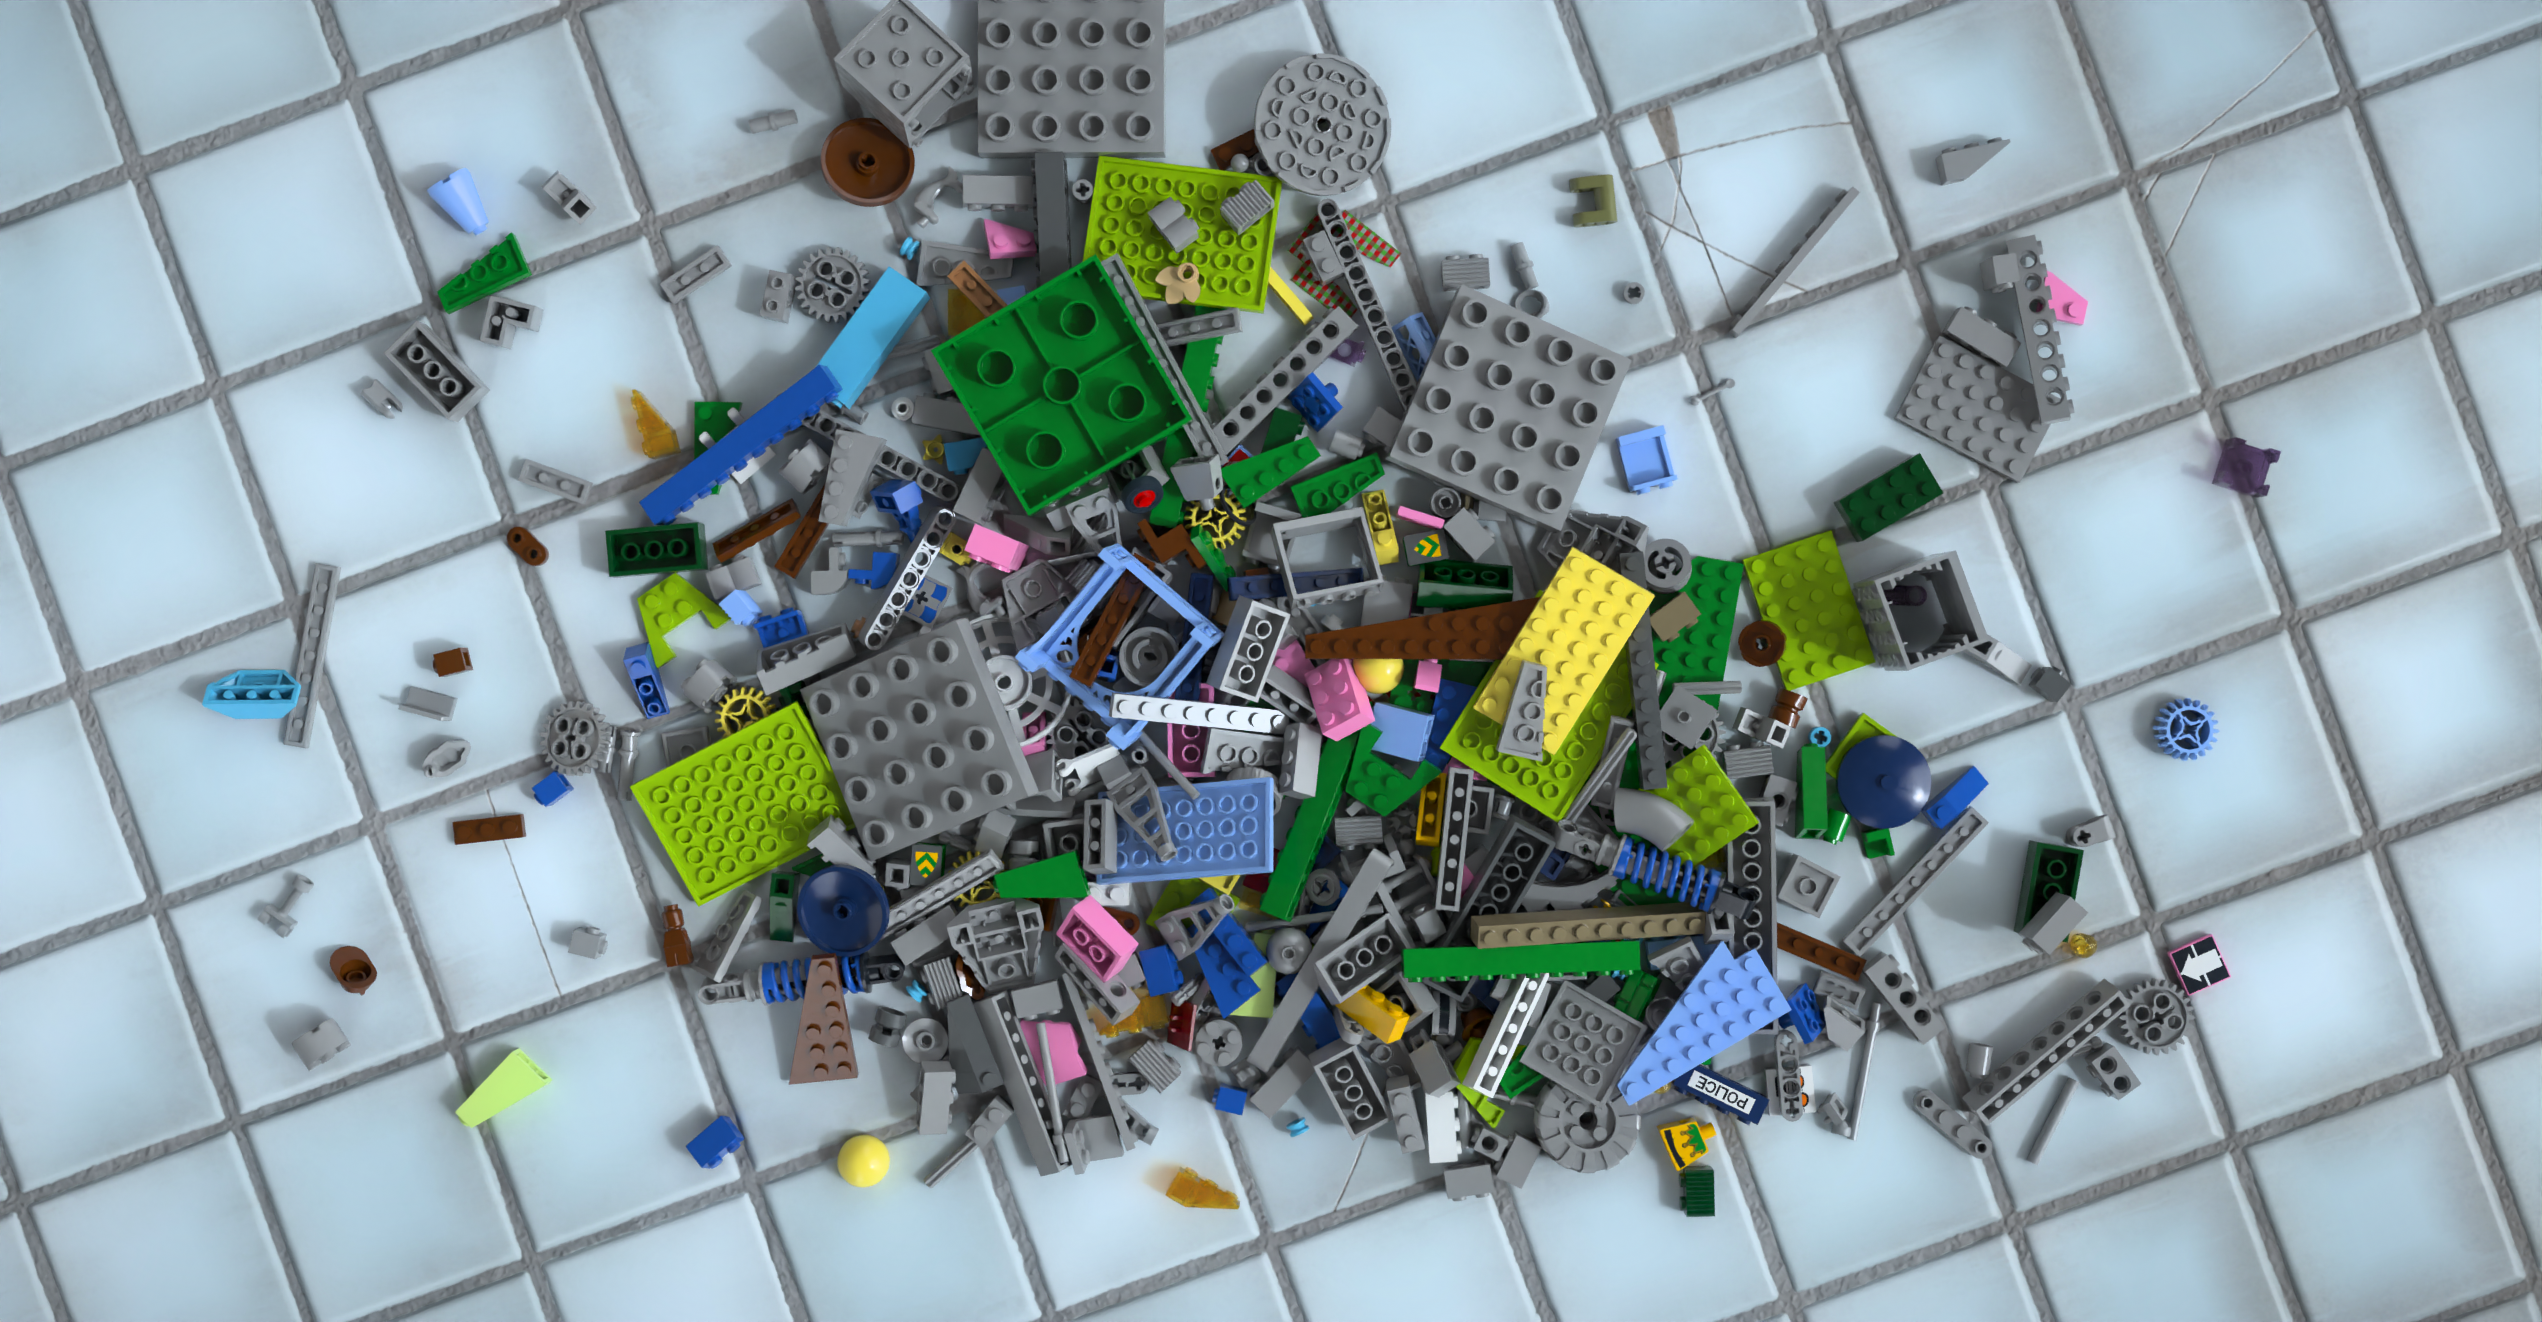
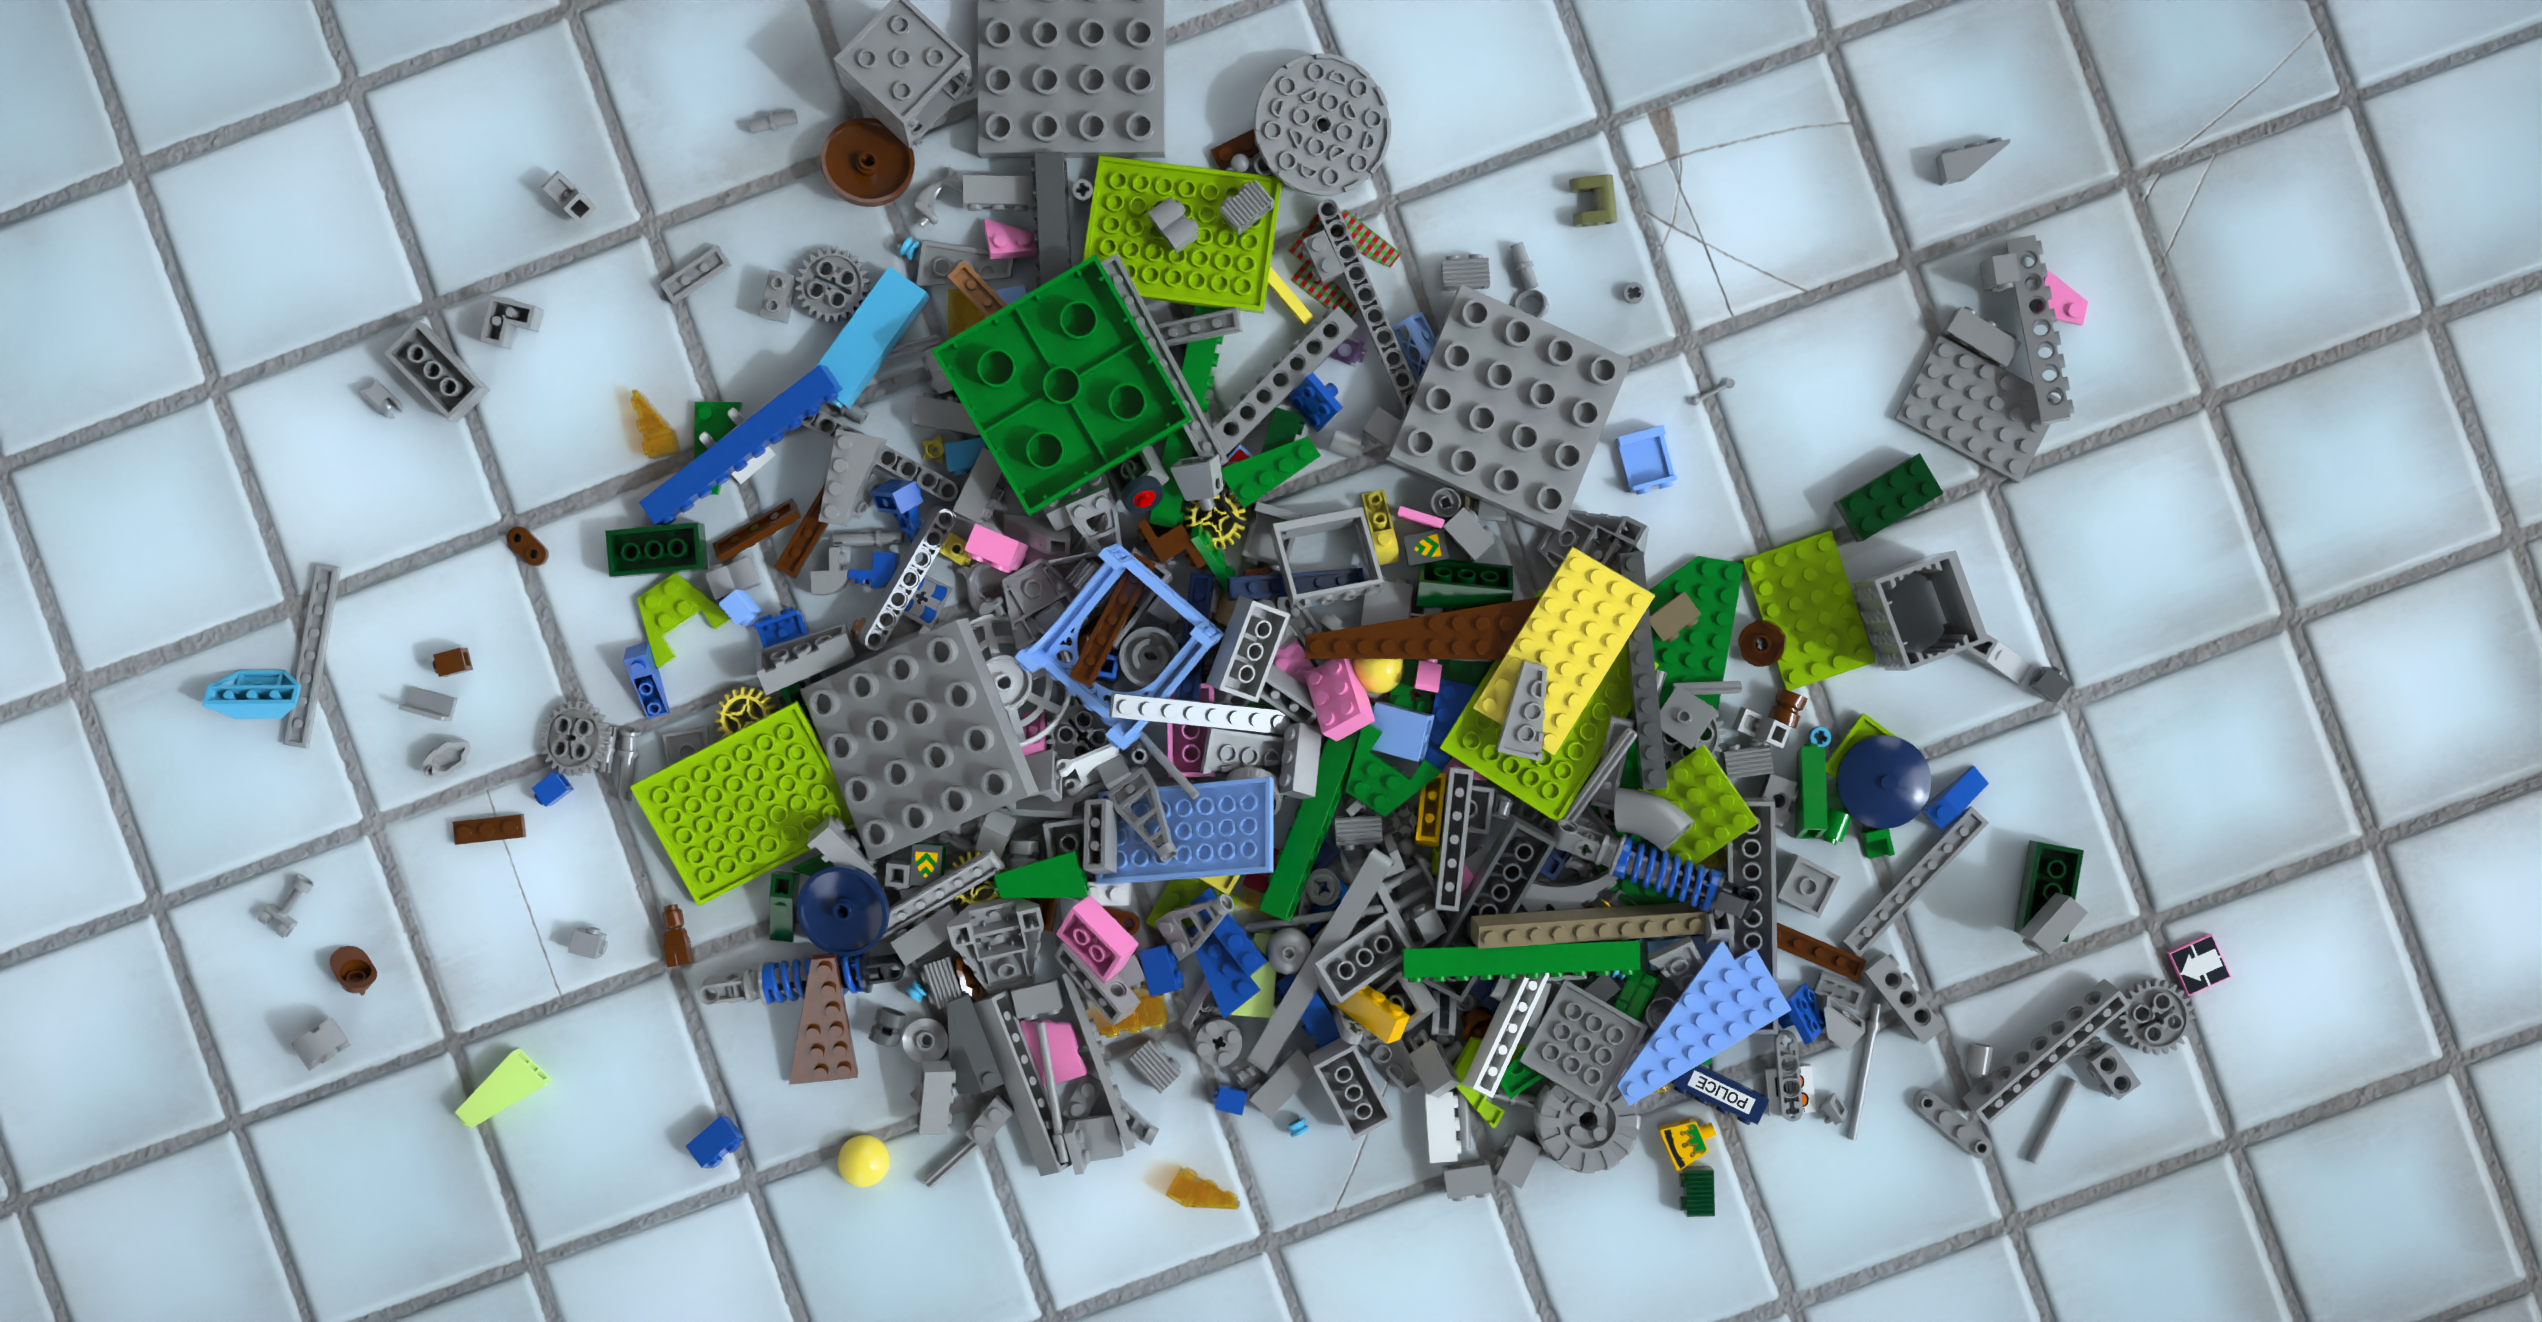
light blue cone [427,168,489,236] -> none
green wing [437,232,532,314] -> none
light grey plate [518,459,593,505] -> none
light grey brick [681,659,737,713] -> none
light grey wing [690,890,763,983] -> none
light grey brick [778,439,830,494] -> none
white plate [891,397,915,420] -> none
light grey beam [1110,1072,1149,1096] -> none
tan plate [1155,263,1201,304] -> none
dark red piece [1167,1000,1197,1051] -> none
light grey axle [1170,973,1205,1006] -> none
green wing [1290,452,1385,518] -> none
light grey brick [1386,1075,1425,1154] -> none
light grey brick [1470,1124,1508,1161] -> none
light grey wheel [1644,539,1692,594] -> none
light grey plate [1728,187,1860,338] -> none
light grey hinge [1831,1119,1851,1137] -> none
clear purple piece [1883,585,1927,606] -> none
light grey piece [2066,814,2116,847] -> none
clear yellow piece [2070,933,2097,958] -> none
light blue gear [2153,698,2220,761] -> none
clear purple panel [2212,437,2281,498] -> none

